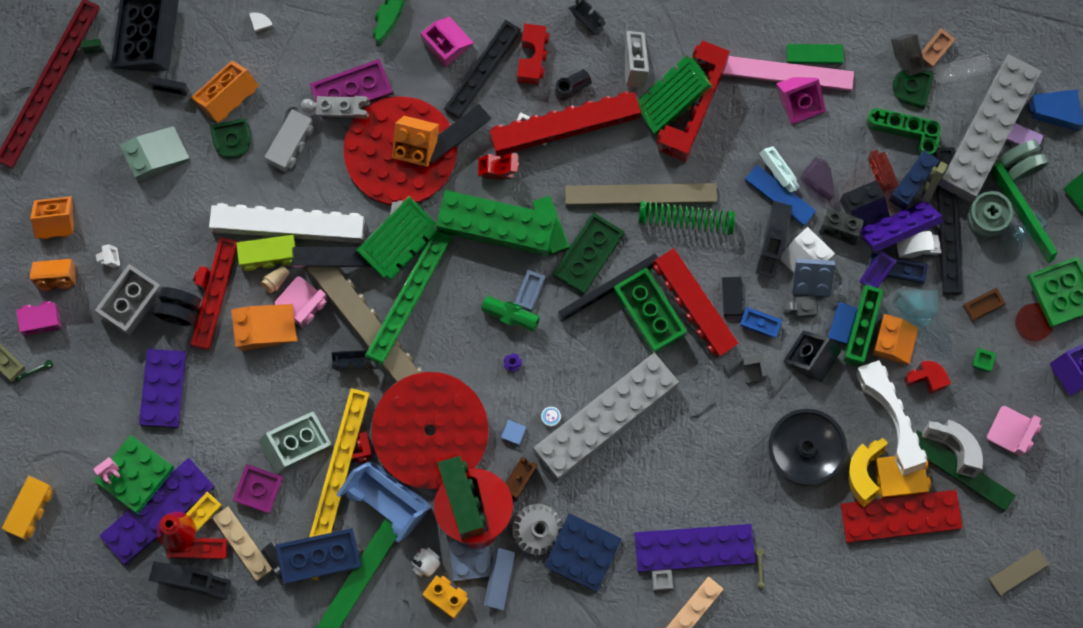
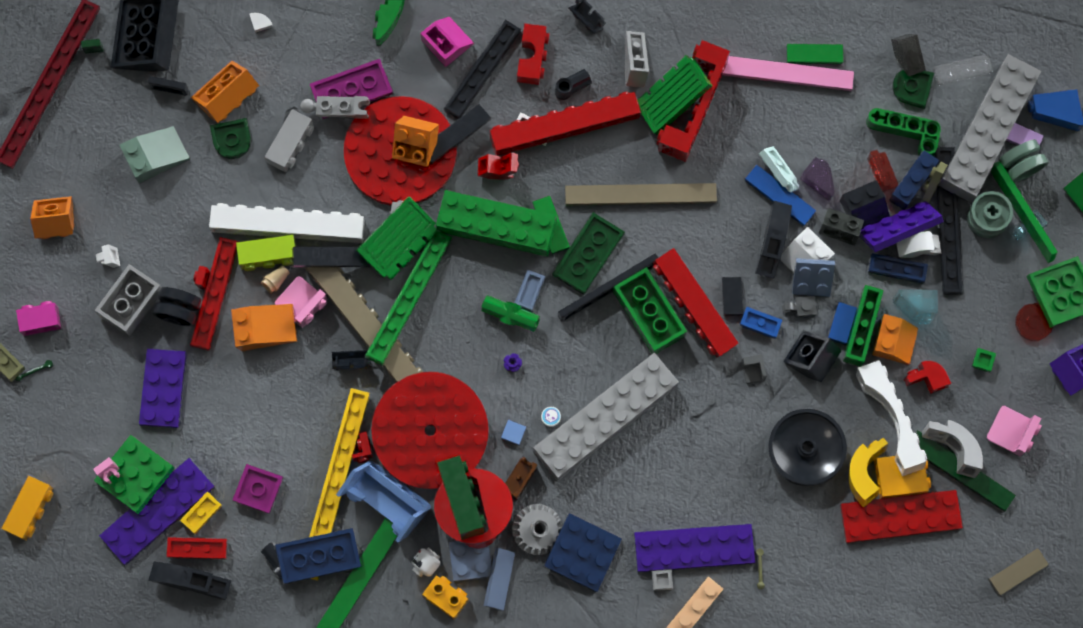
orange slope [30,259,76,291] -> none
red cone [156,511,196,551] -> none
tan plate [212,506,273,581] -> none
sand green slope [258,411,332,474] -> none
green piece [638,201,736,235] -> none
dark pink slope [776,77,826,124] -> none
dark purple tile [859,250,897,288] -> none
nougat plate [917,28,956,68] -> none
reddish brown tile [963,287,1006,322] -> none

